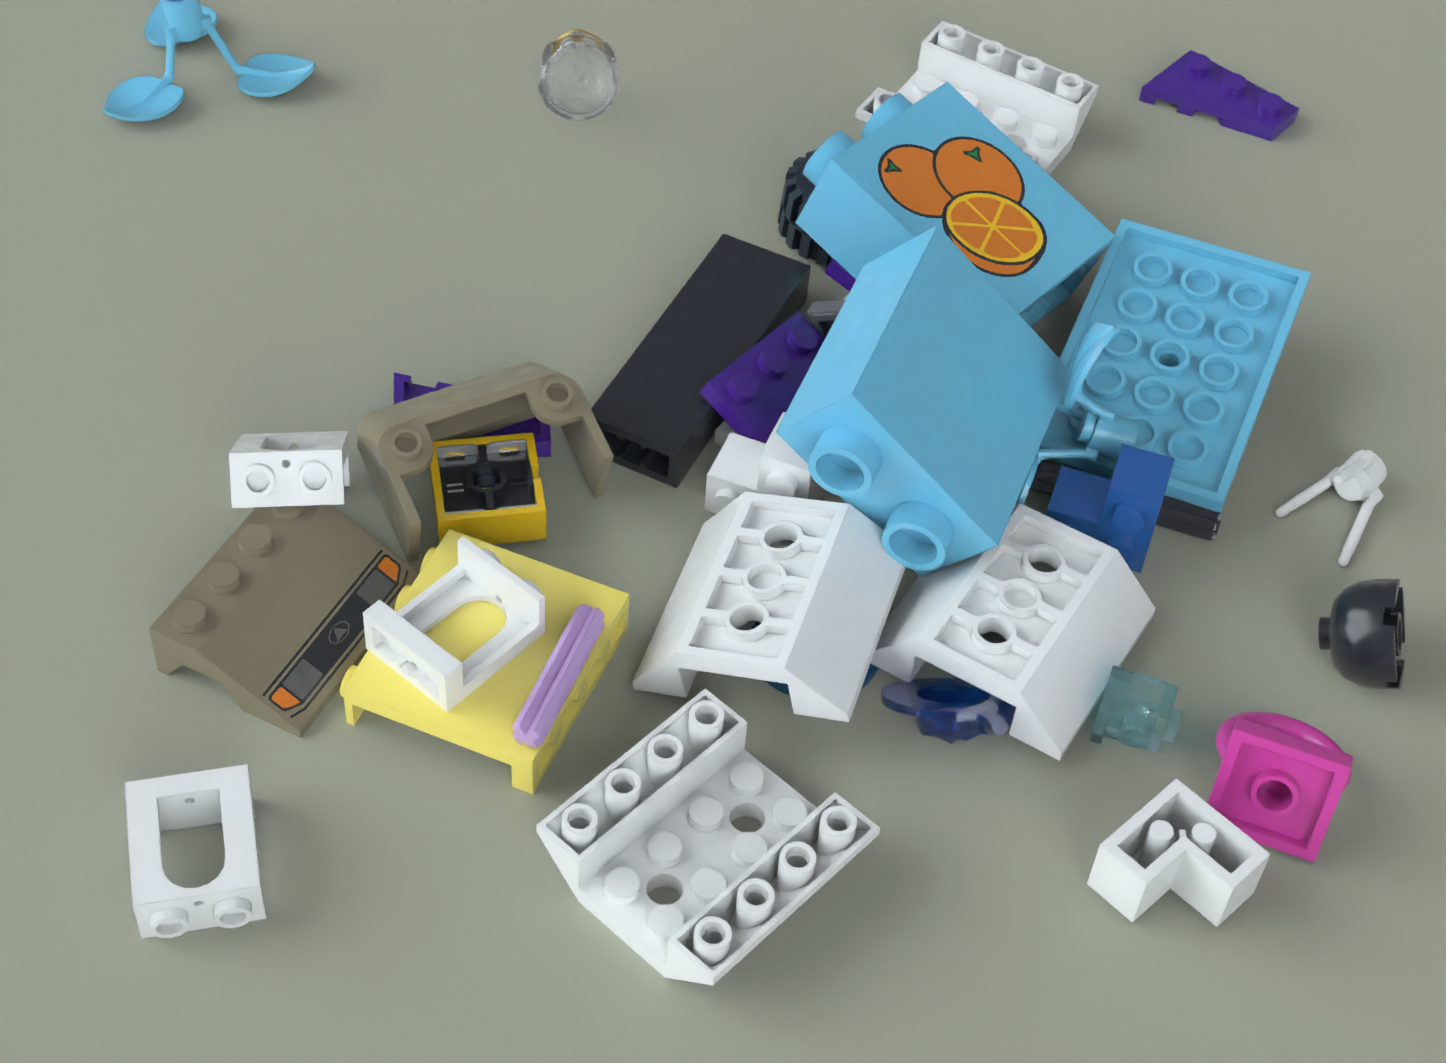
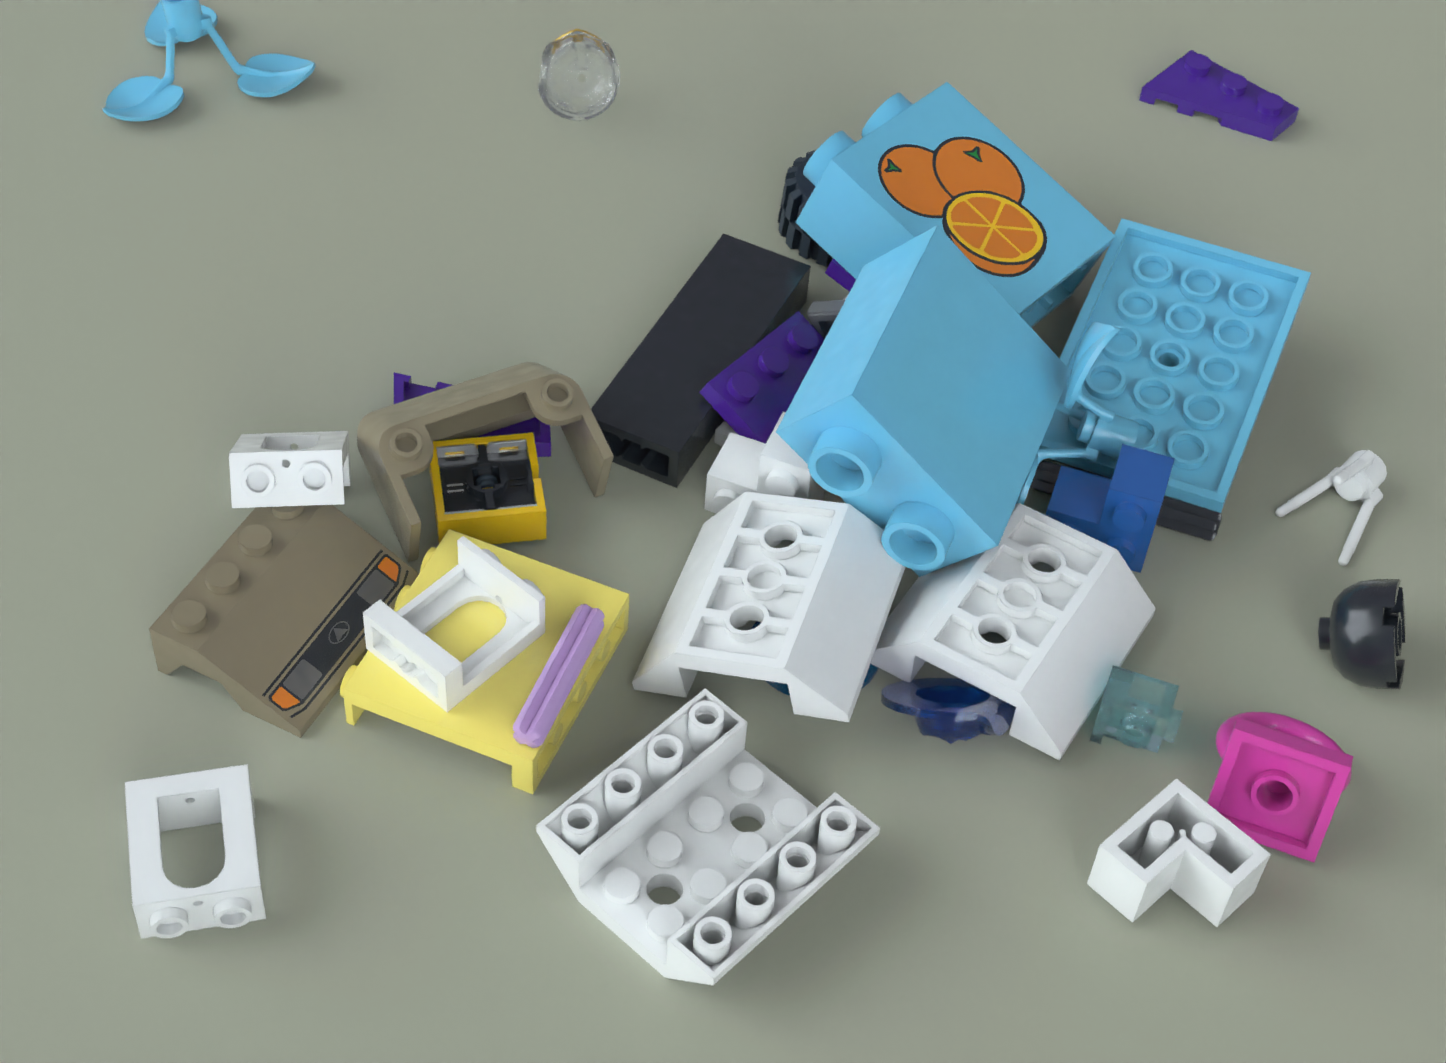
white slope [855,21,1099,175] -> none

